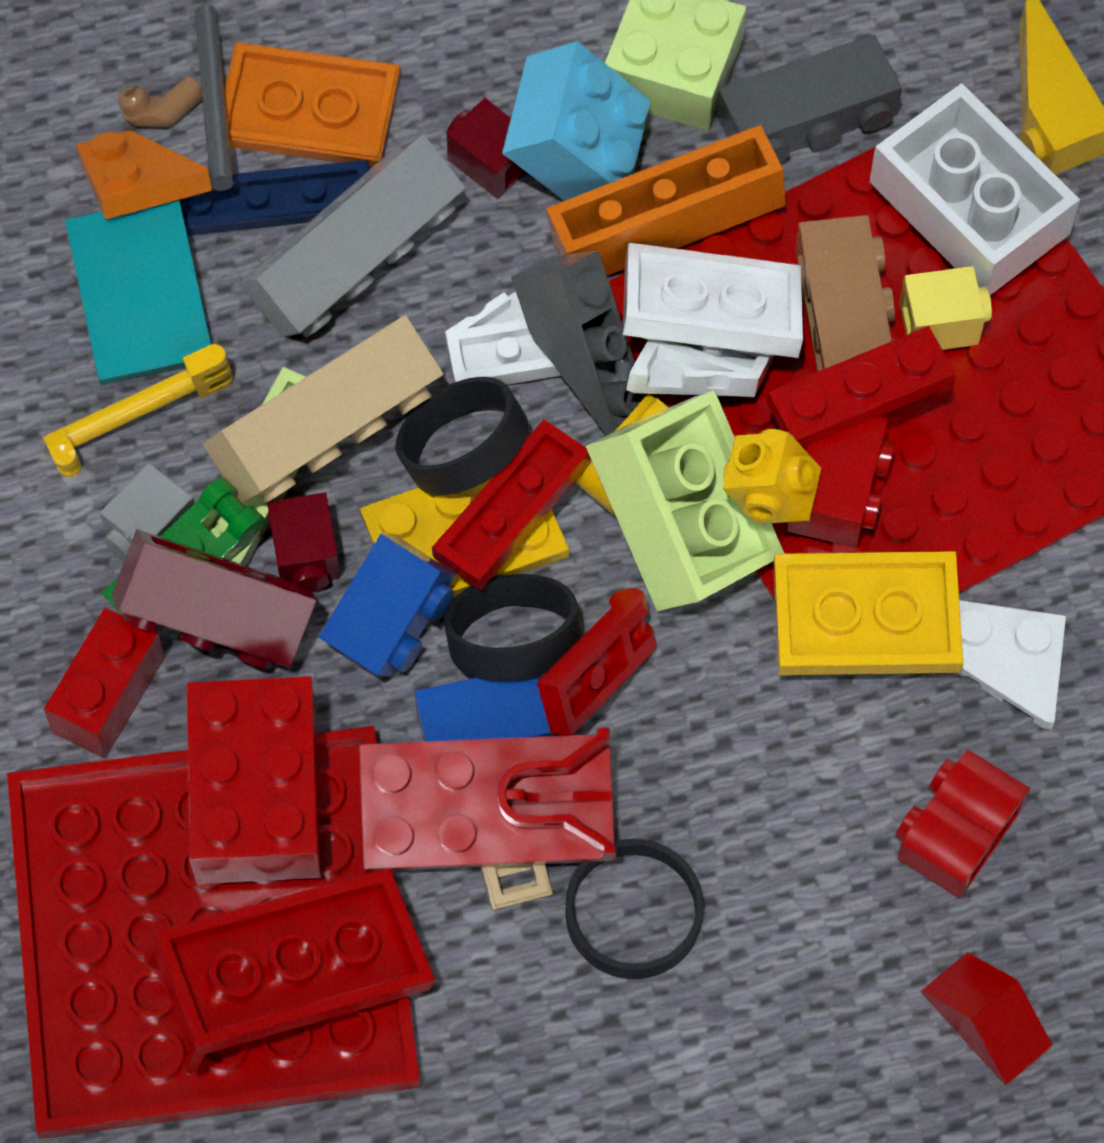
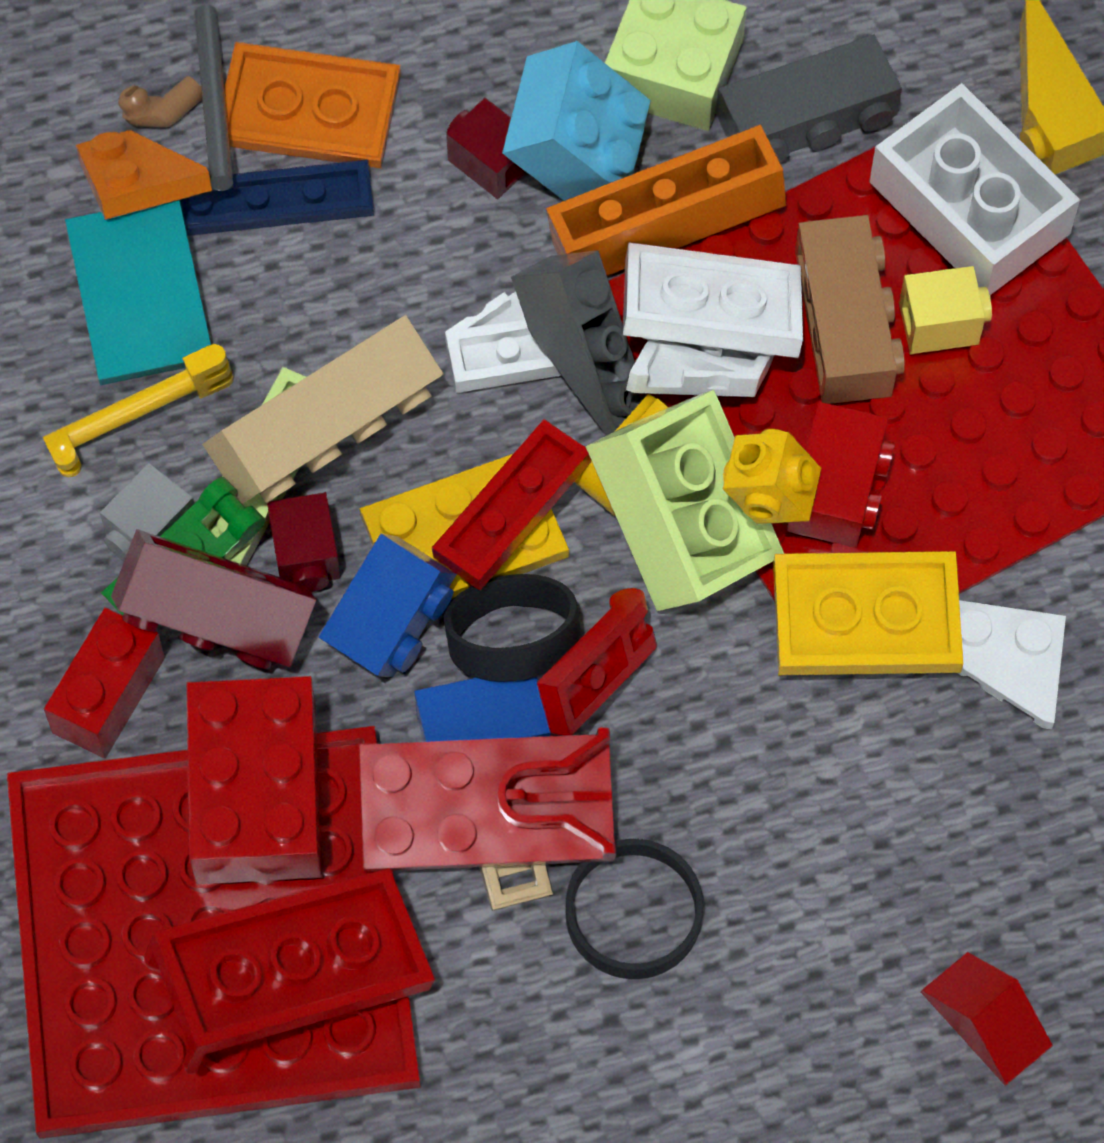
light grey brick [239,134,466,337] -> none
black tyre [395,377,528,495] -> none
red plate [767,326,956,447] -> none
red brick [895,749,1031,899] -> none

